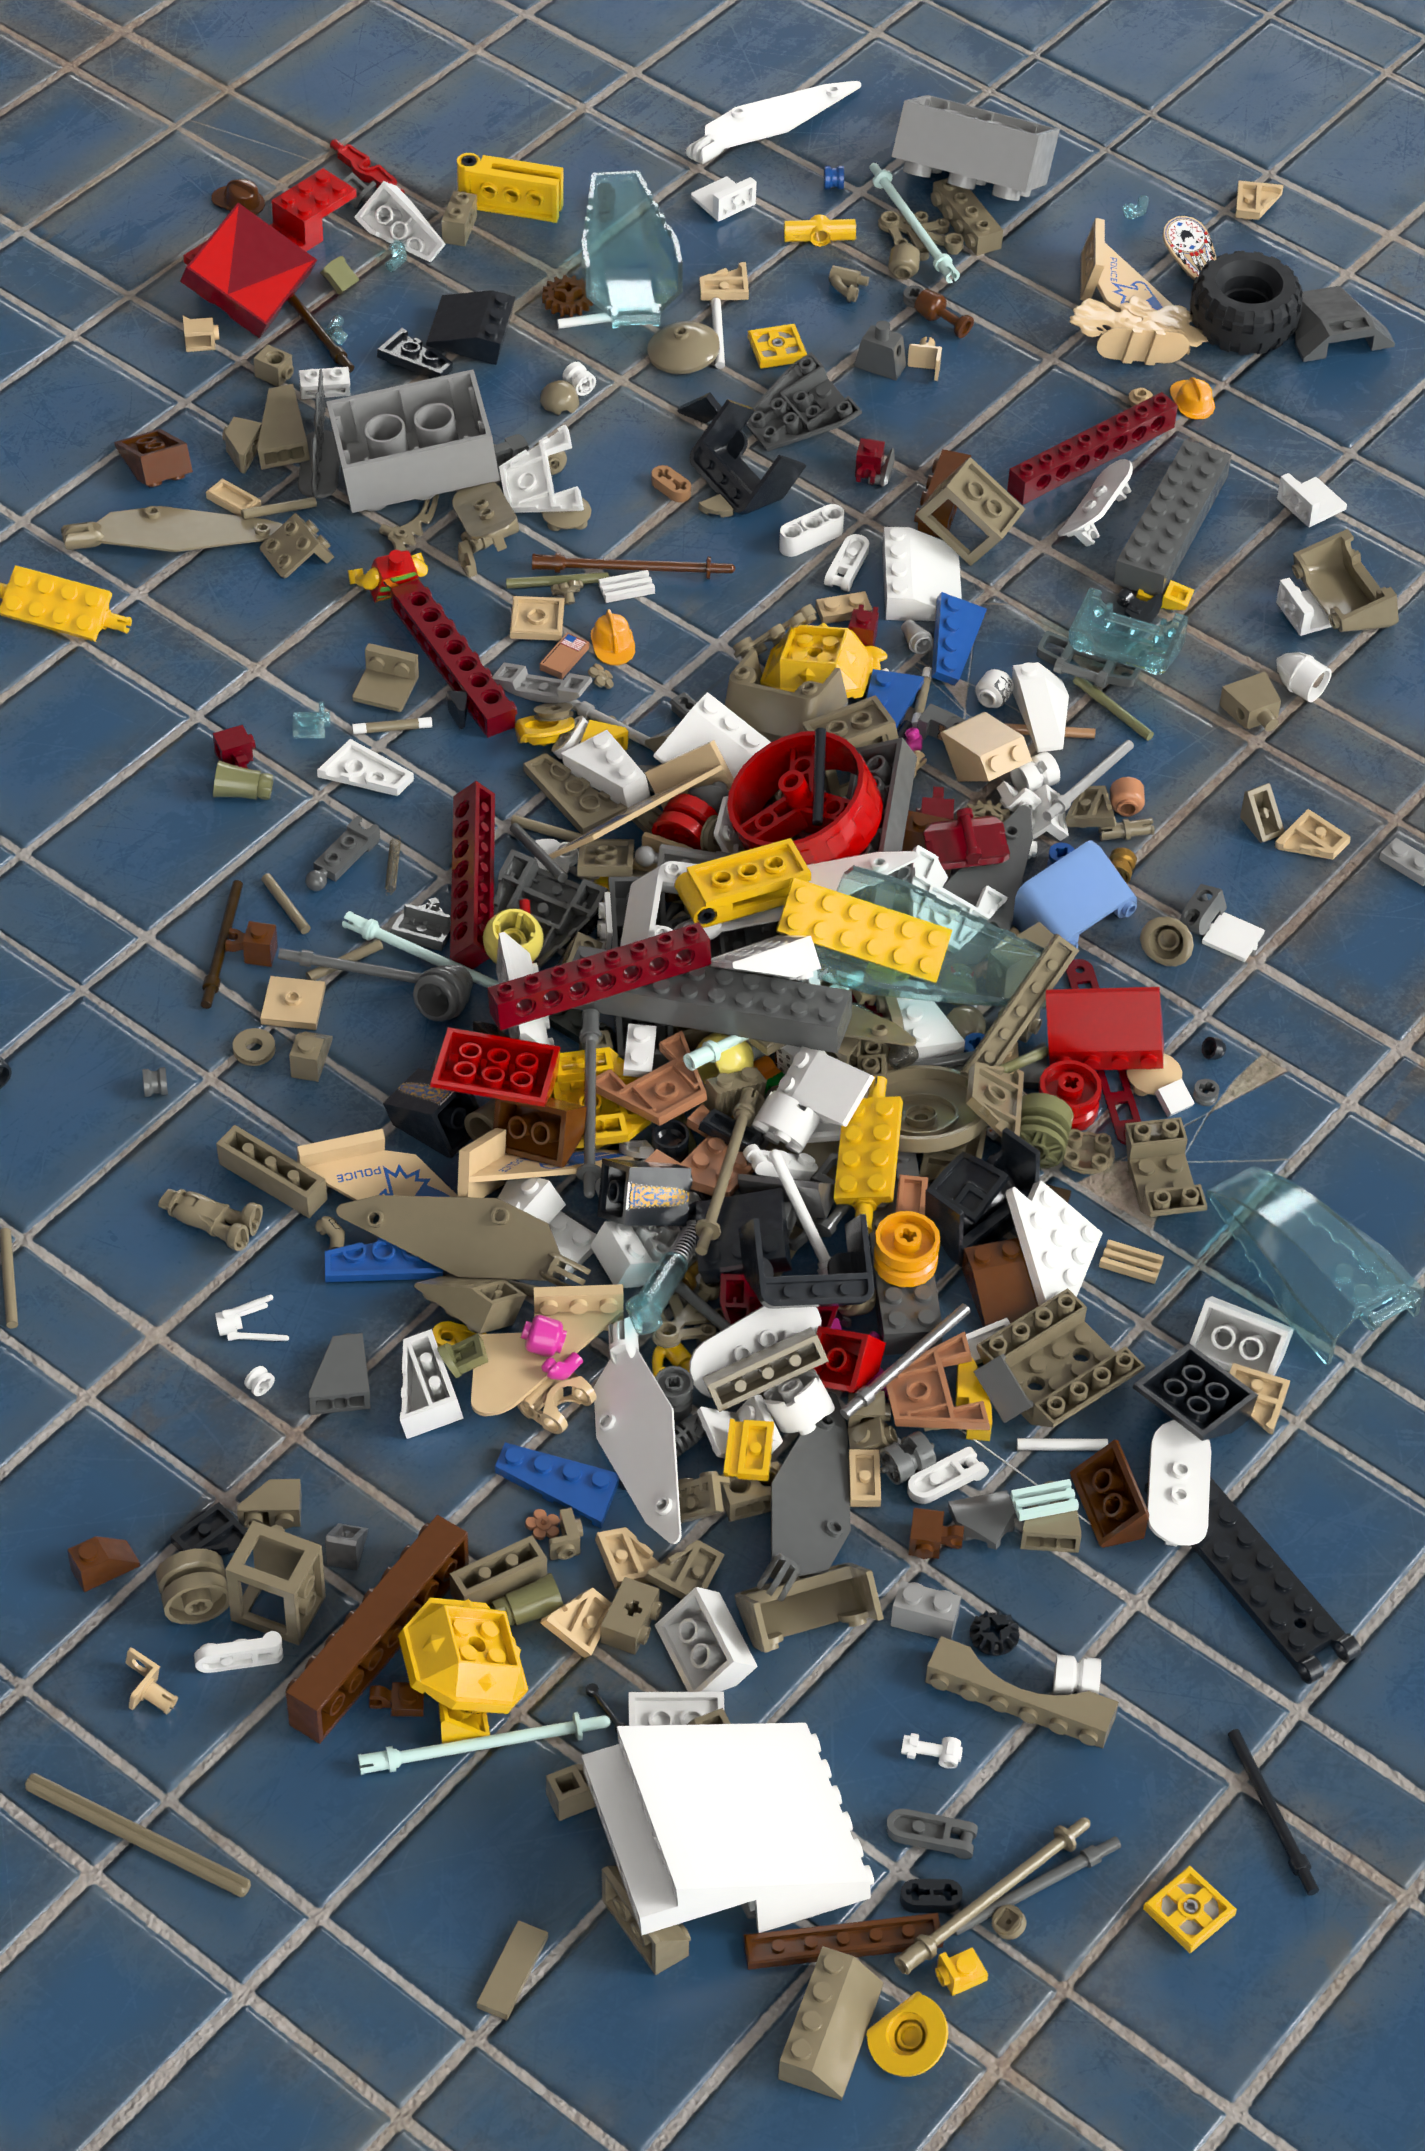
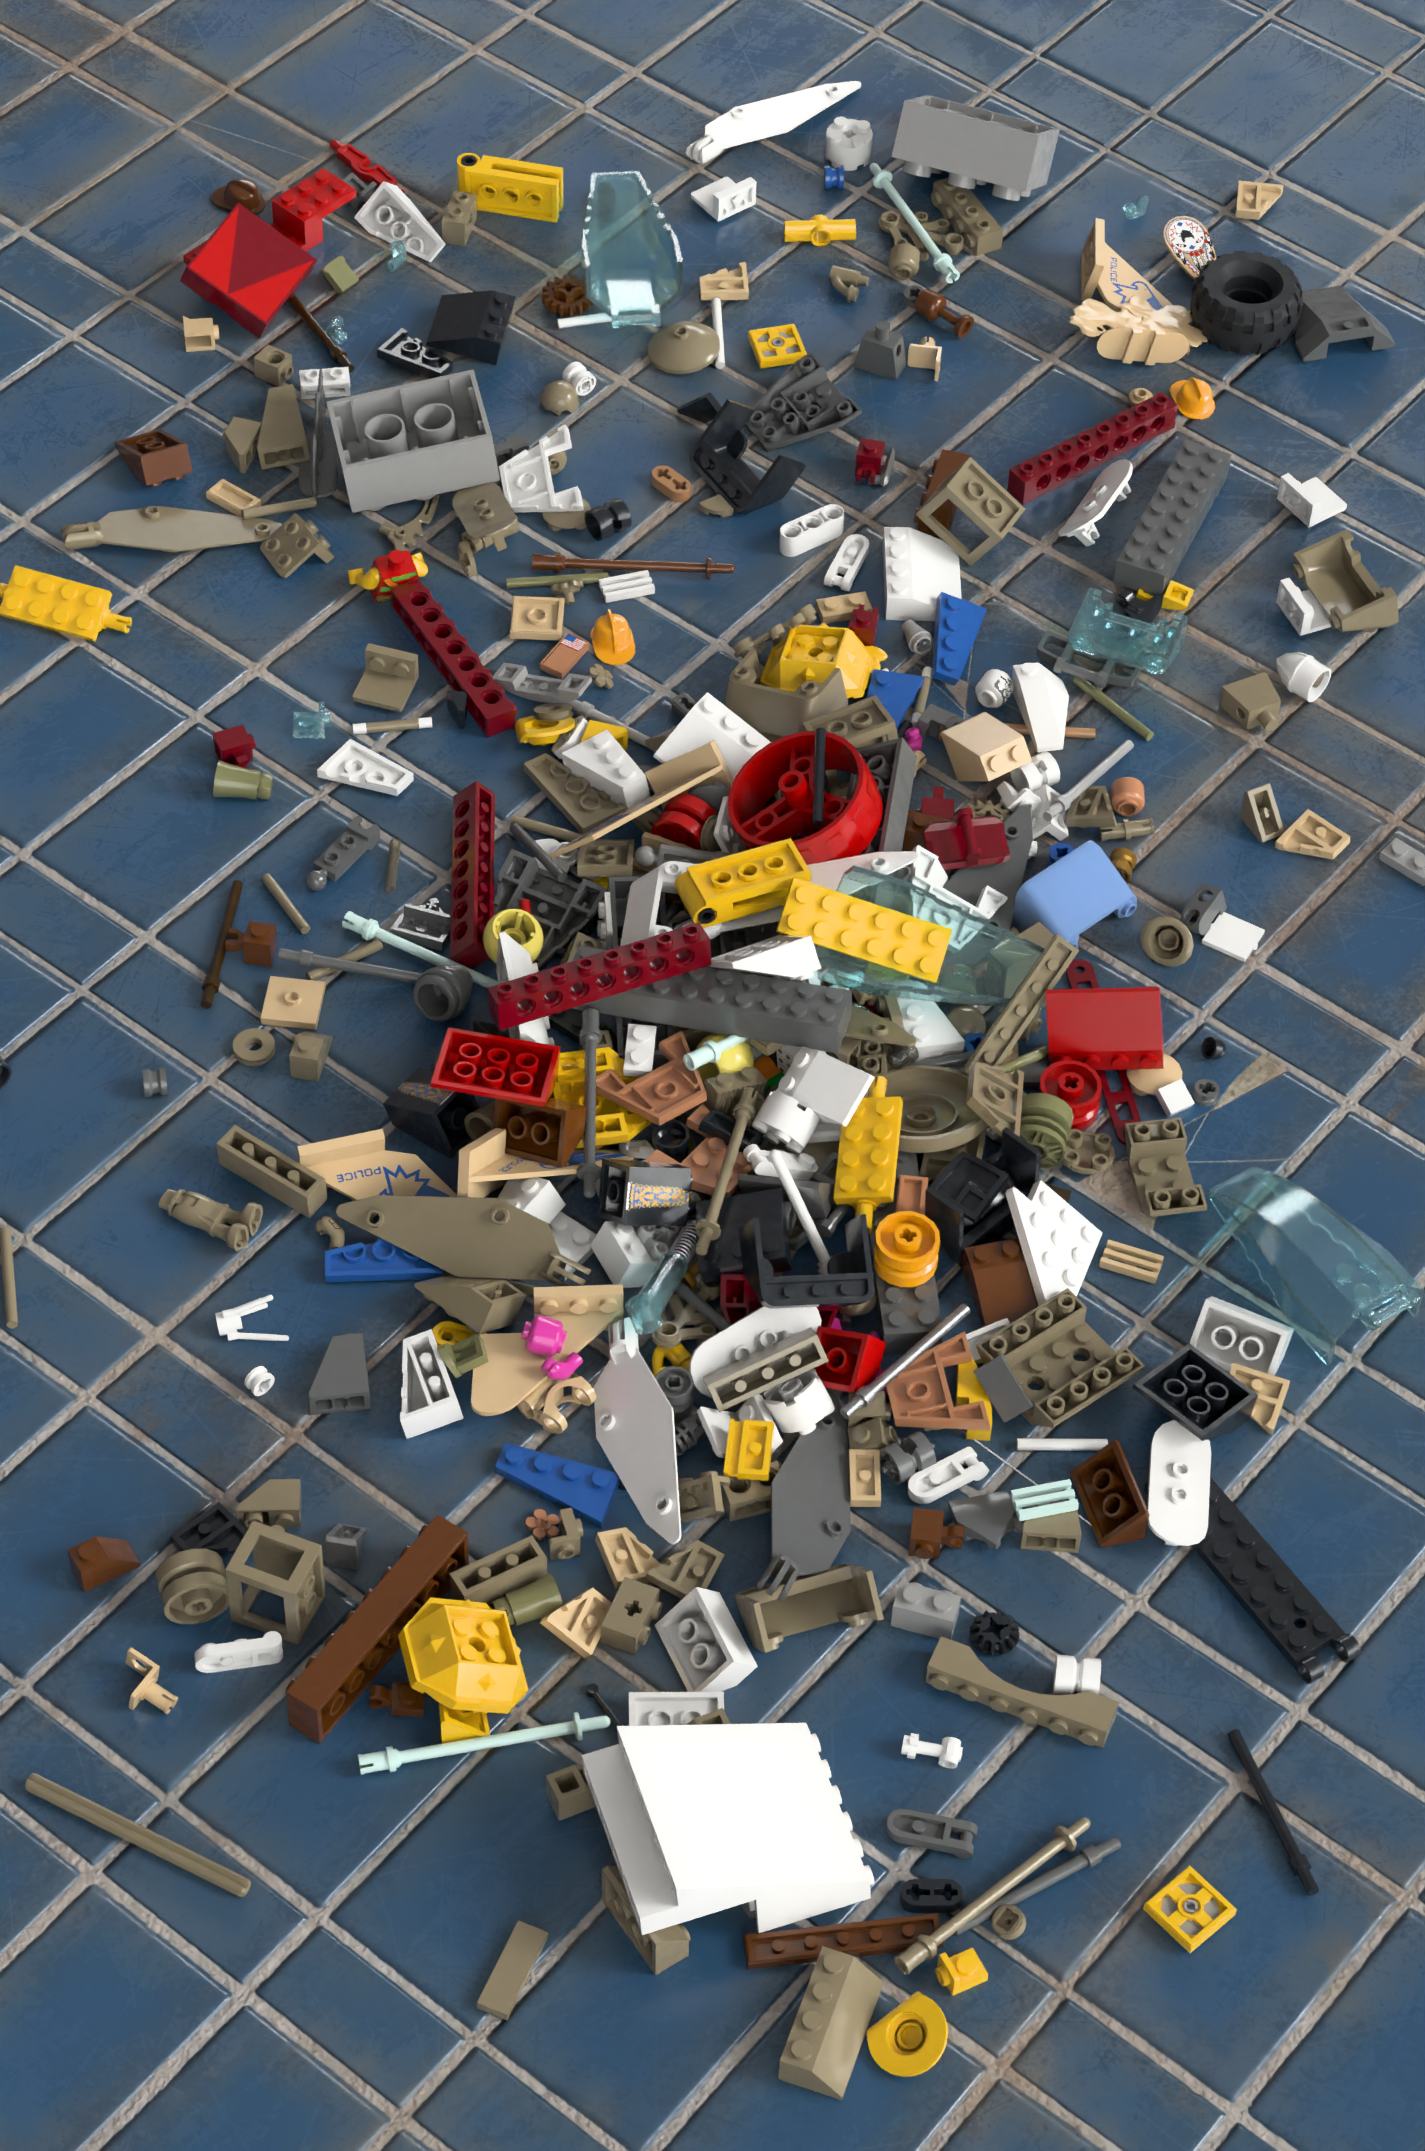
none -> black wheel [584,498,632,541]
none -> white brick [825,117,873,171]

